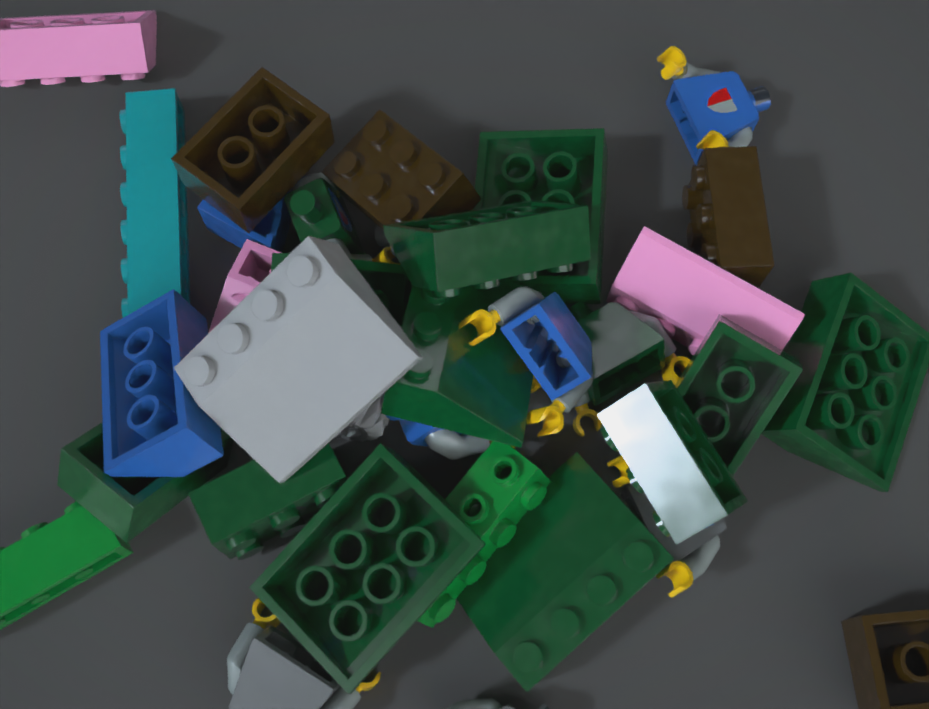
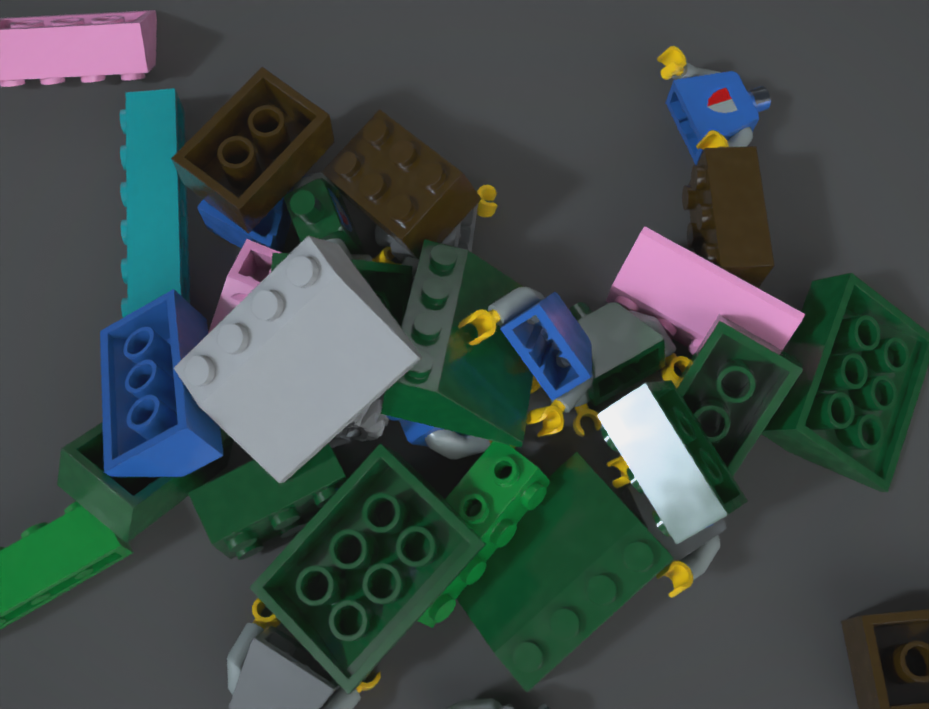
dark green slope [384,200,591,297] -> none
dark green slope [473,128,608,304] -> none

